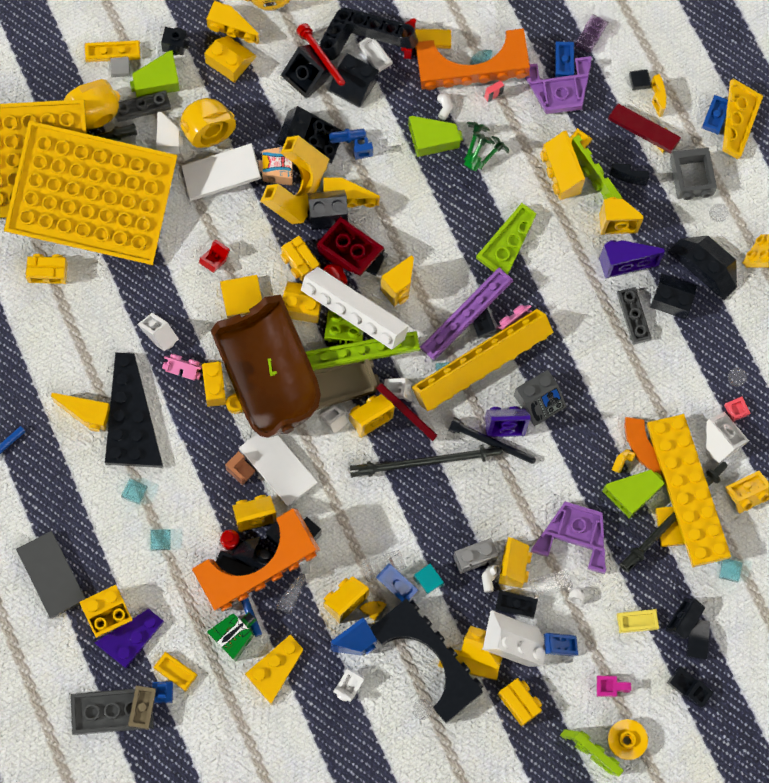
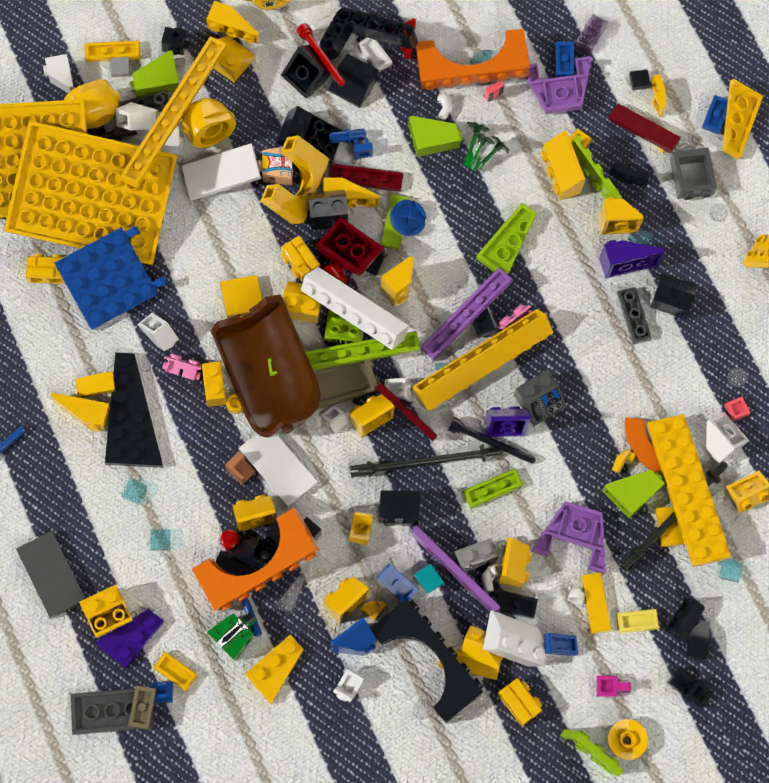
red bracket [199,239,230,273] -> none
yellow tile [415,29,451,49] -> none
black wedge [668,235,737,300] -> none
none -> white slope [43,54,74,93]
none -> blue plate [54,226,167,330]
none -> yellow slope [76,371,115,398]
none -> white slope [116,102,159,130]
none -> yellow plate [120,36,227,188]
none -> dark red tile [328,163,403,192]
none -> yellow bracket [348,512,373,545]
none -> black slope [379,490,420,526]
none -> lime tile [381,194,409,251]
none -> blue tile [390,199,426,236]
none -> medium lavender tile [411,526,500,613]
none -> lime tile [462,468,523,509]
none -> yellow tile [581,573,611,634]
none -> clear light blue tile [627,231,654,245]

